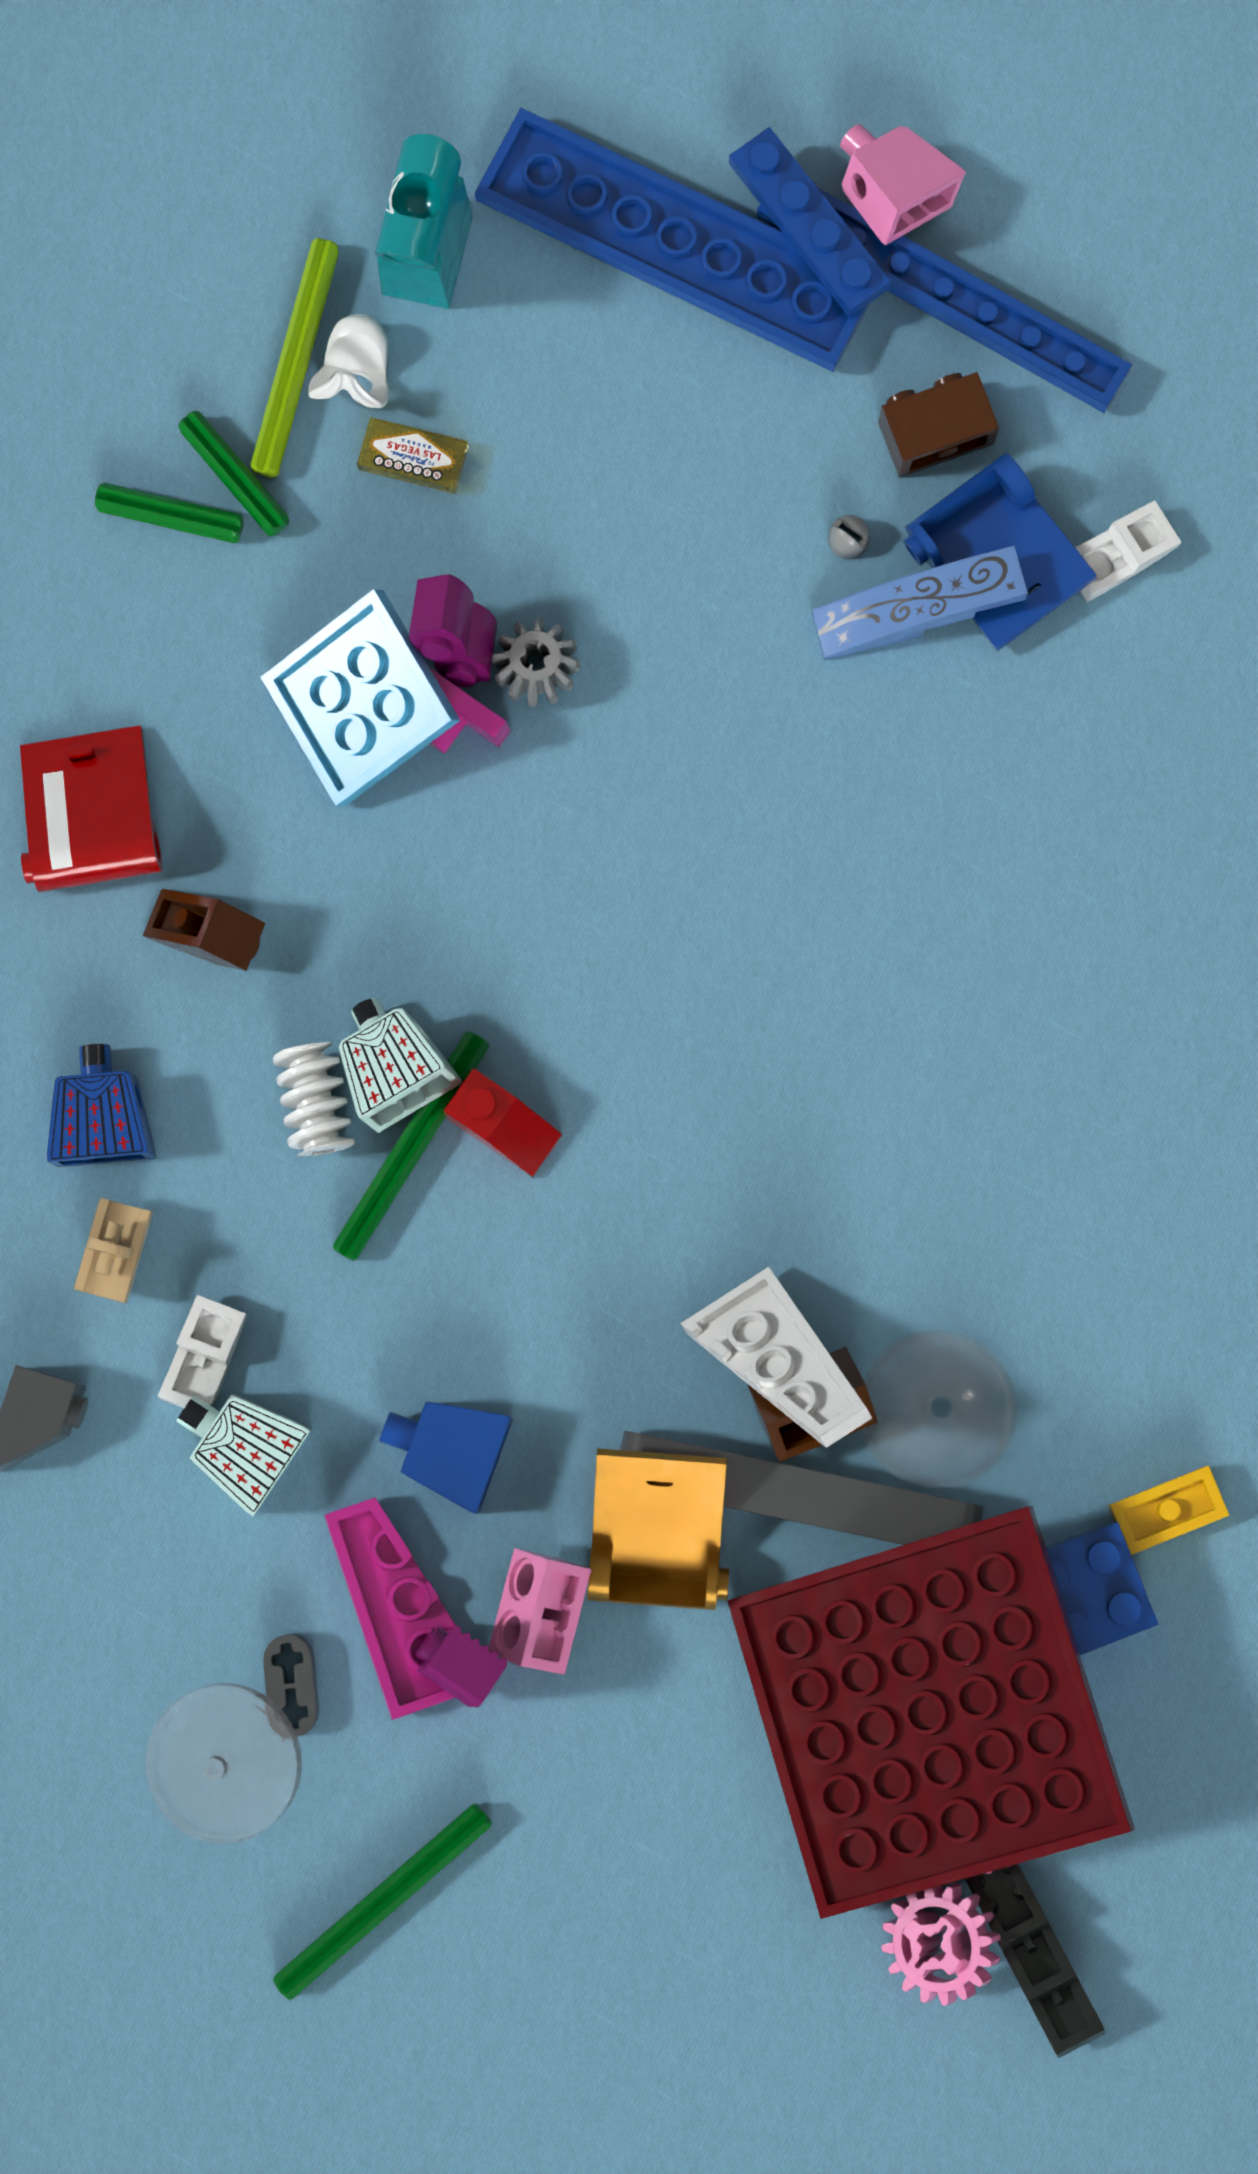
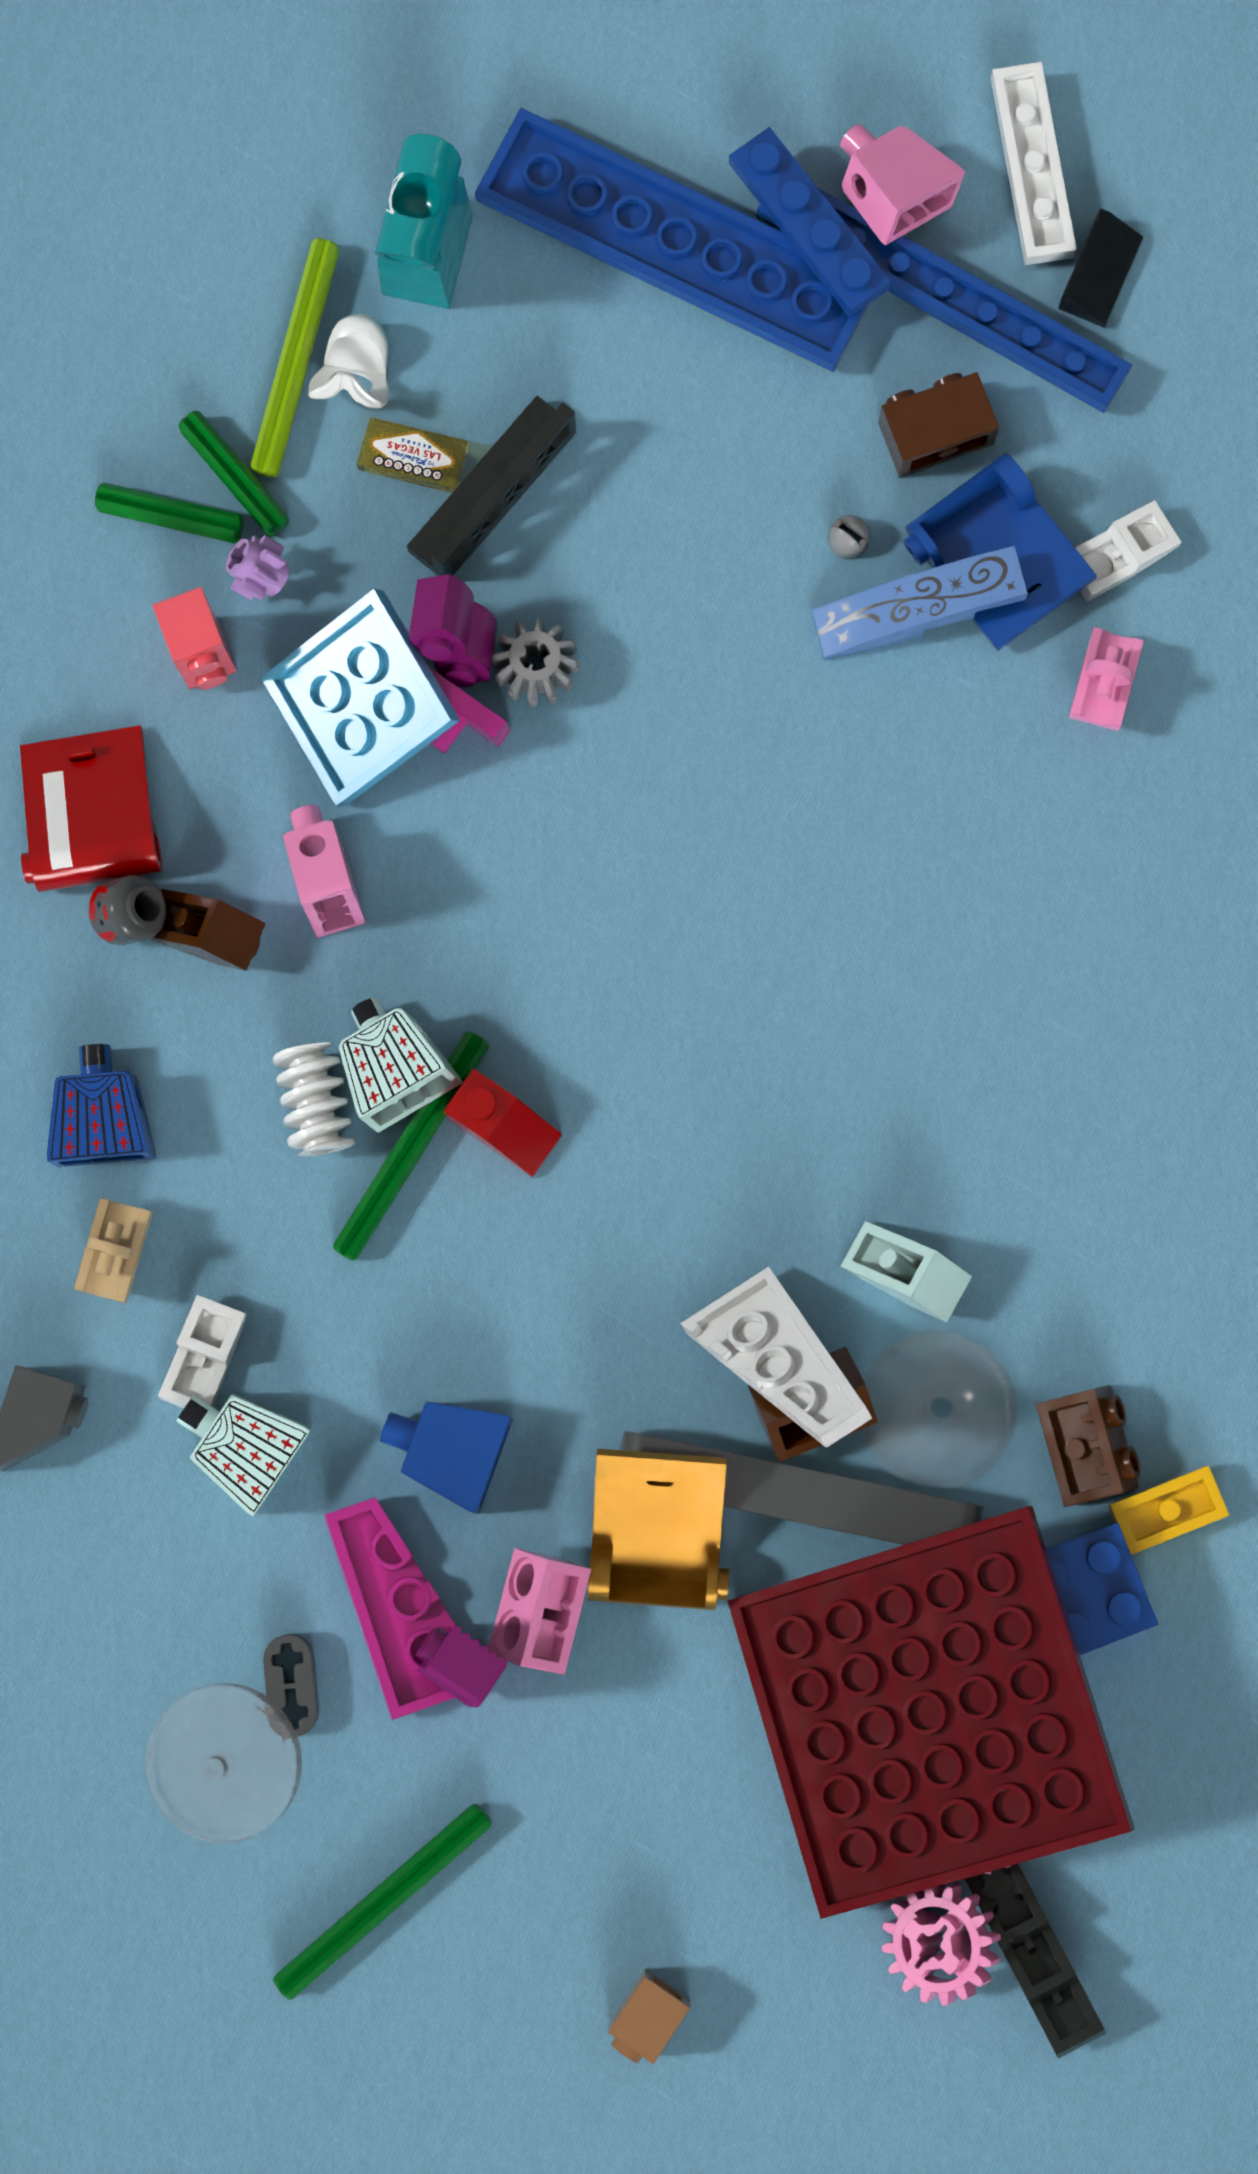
none -> dark grey head [89,875,166,945]
none -> coral brick [152,587,237,690]
none -> lavender gear [226,535,290,600]
none -> bright pink torso [283,805,366,938]
none -> pearl dark grey fence [407,395,576,576]
none -> medium nougat brick [608,1969,690,2064]
none -> light aqua slope [840,1221,972,1322]
none -> white plate [990,62,1077,266]
none -> reddish brown bracket [1036,1385,1141,1507]
none -> black slope [1058,208,1143,328]
none -> bright pink hips [1068,627,1144,731]

